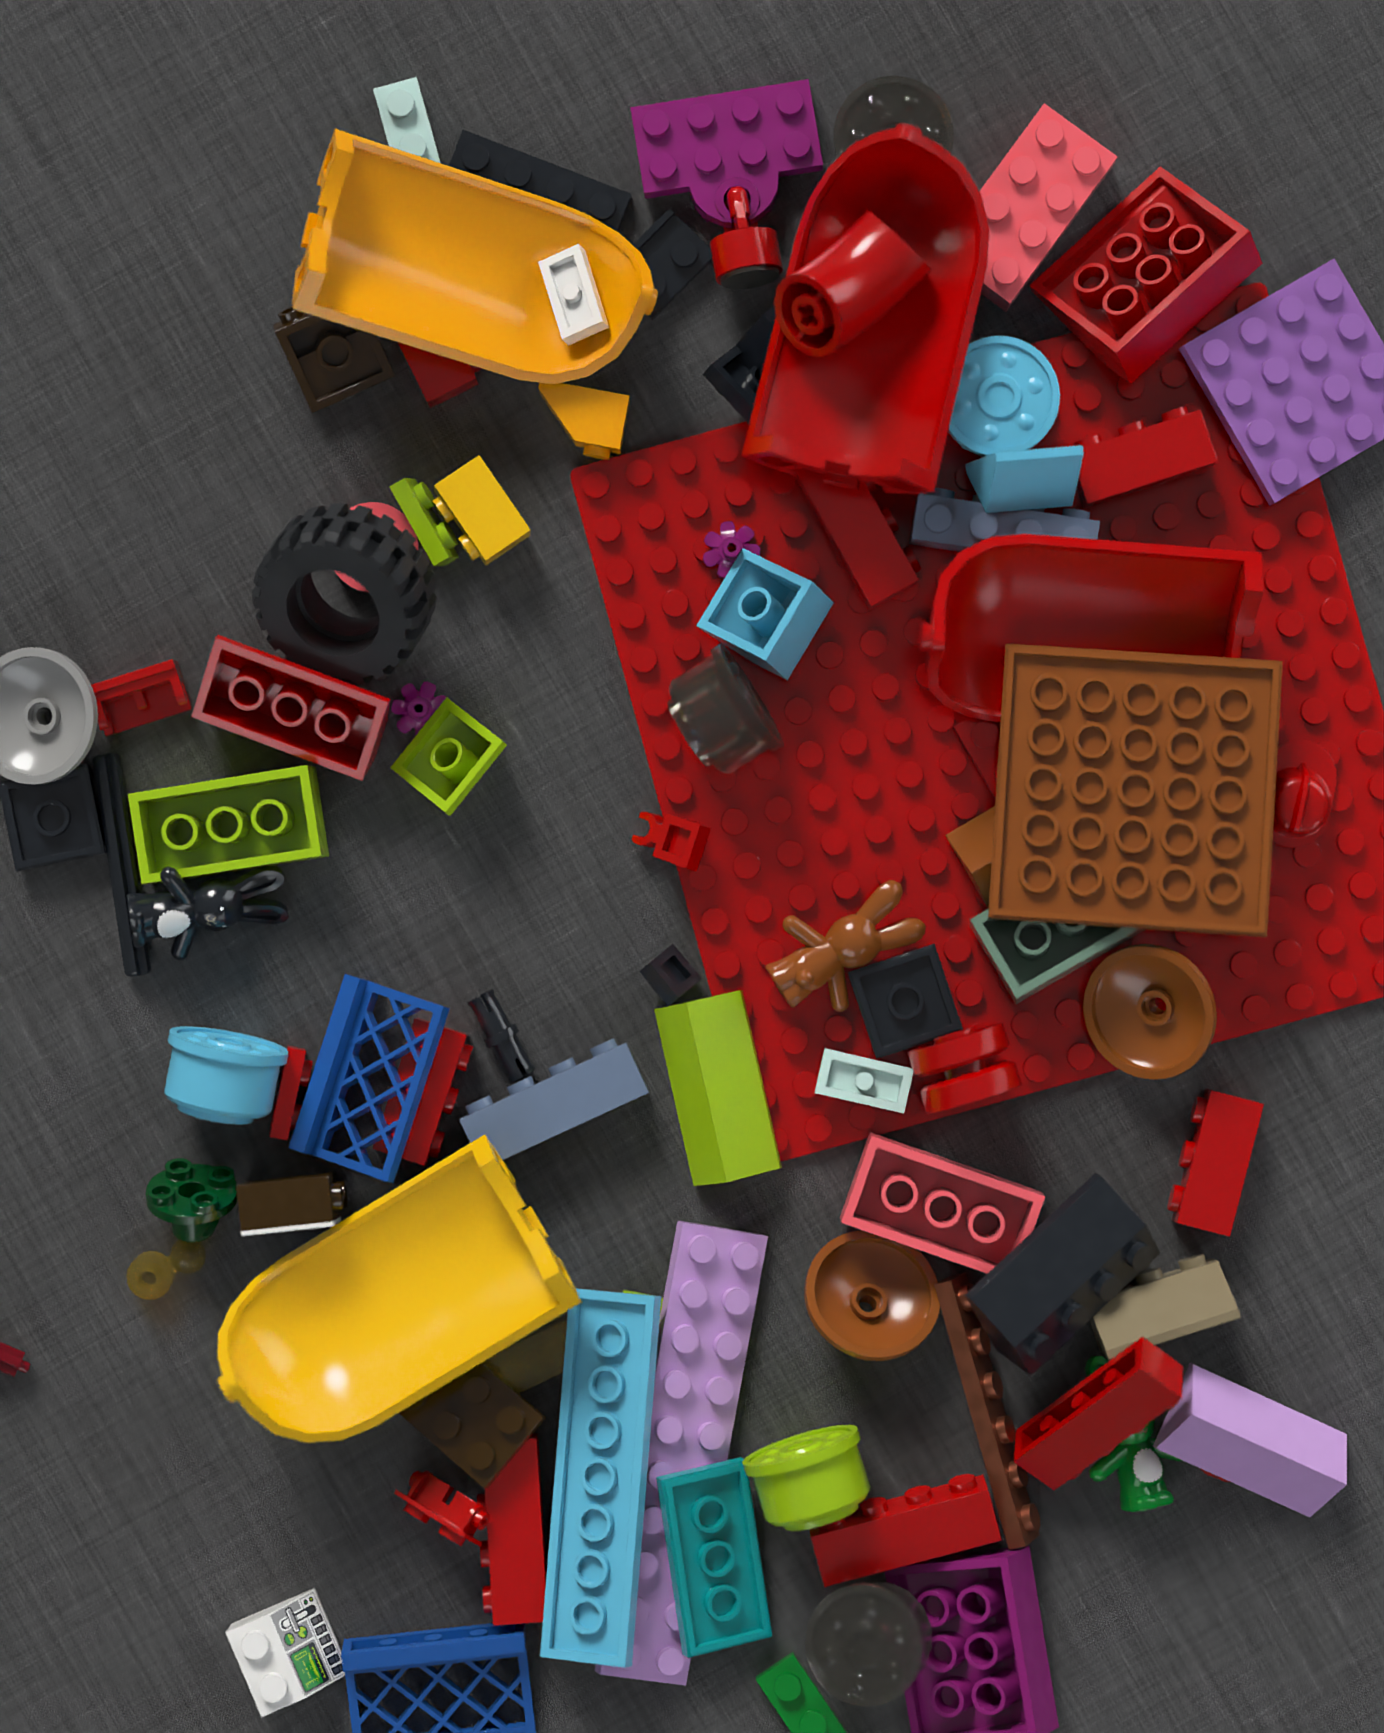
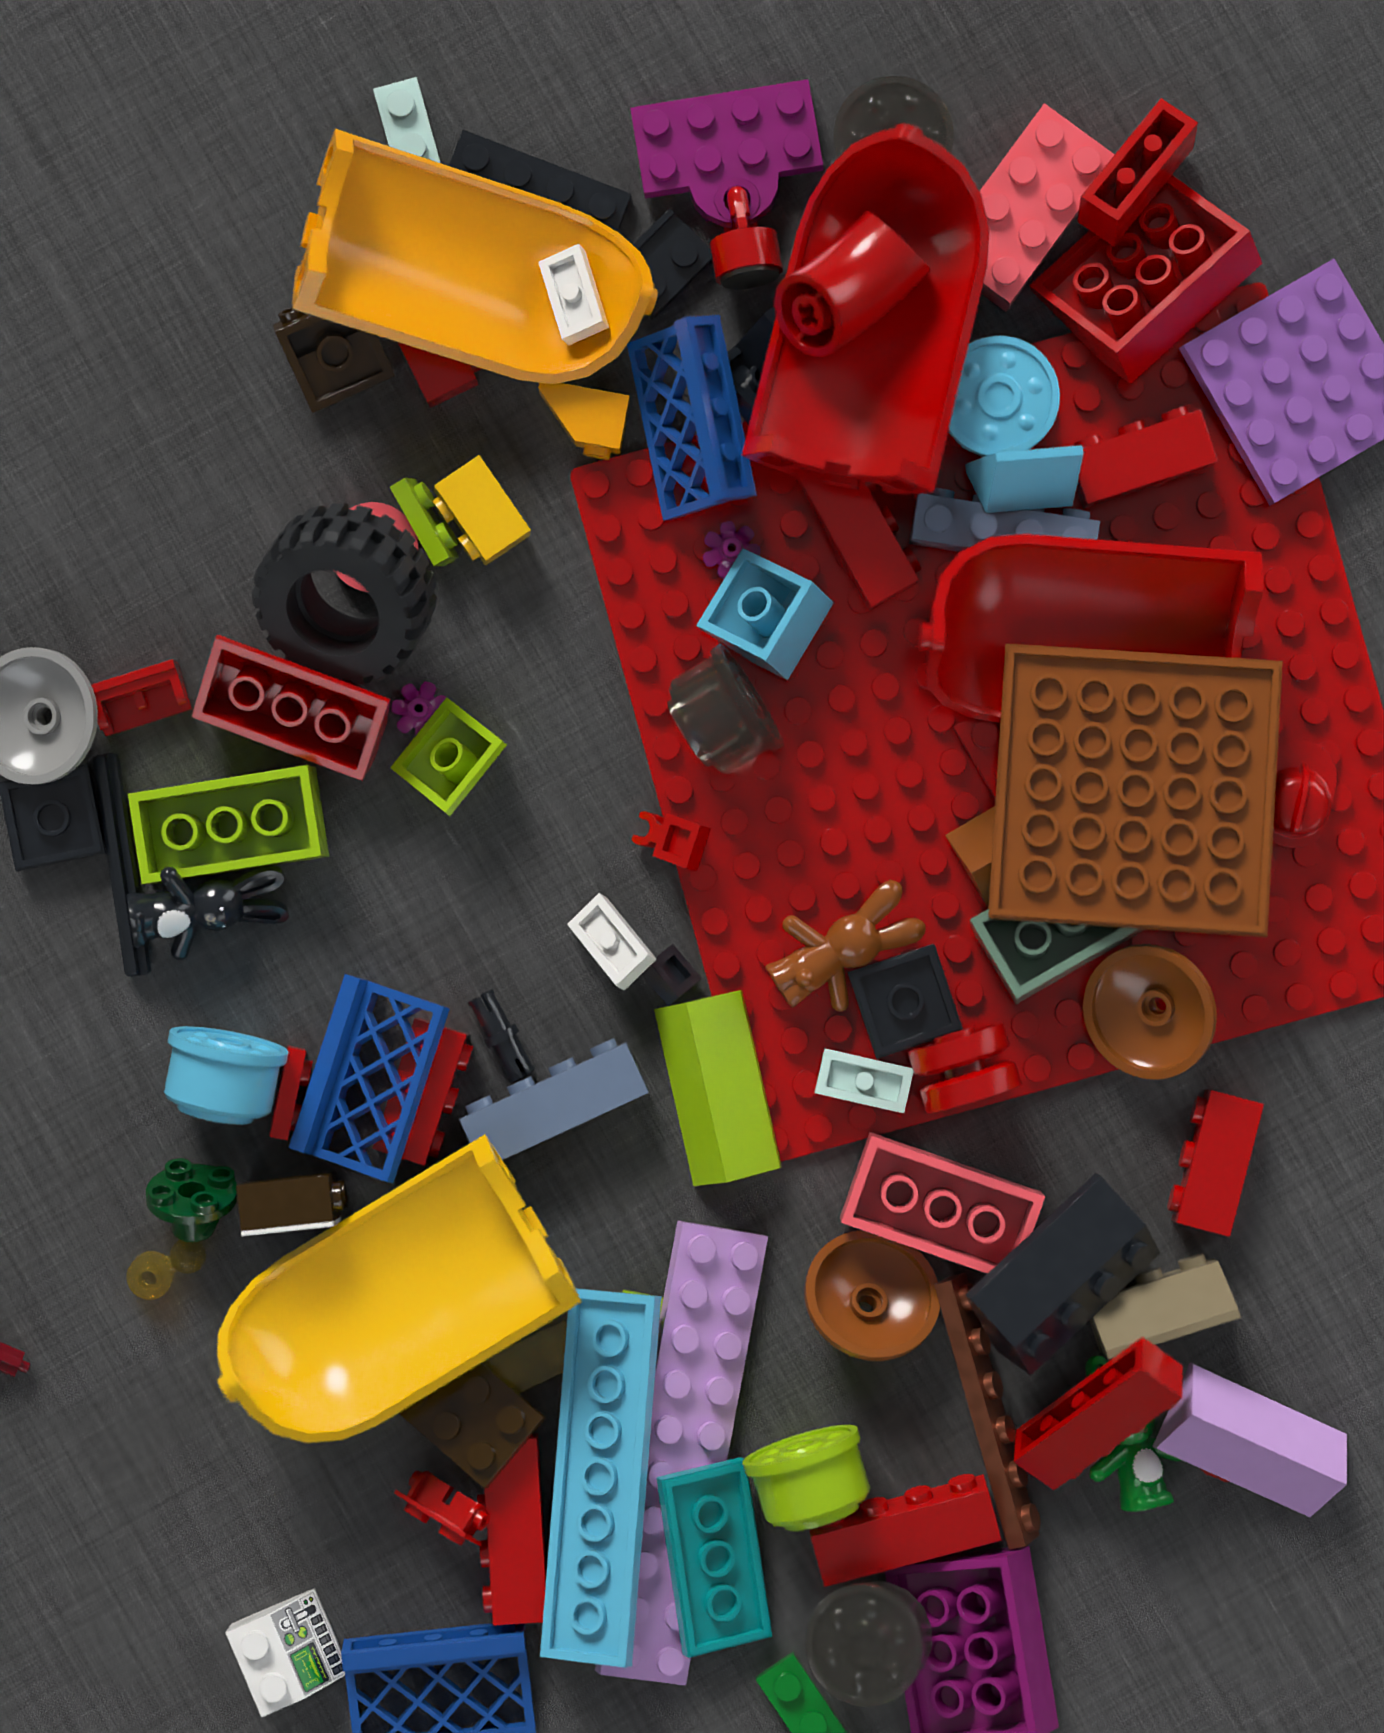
none -> white plate [567,893,657,990]
none -> blue fence [627,315,757,521]
none -> red brick [1077,98,1198,246]

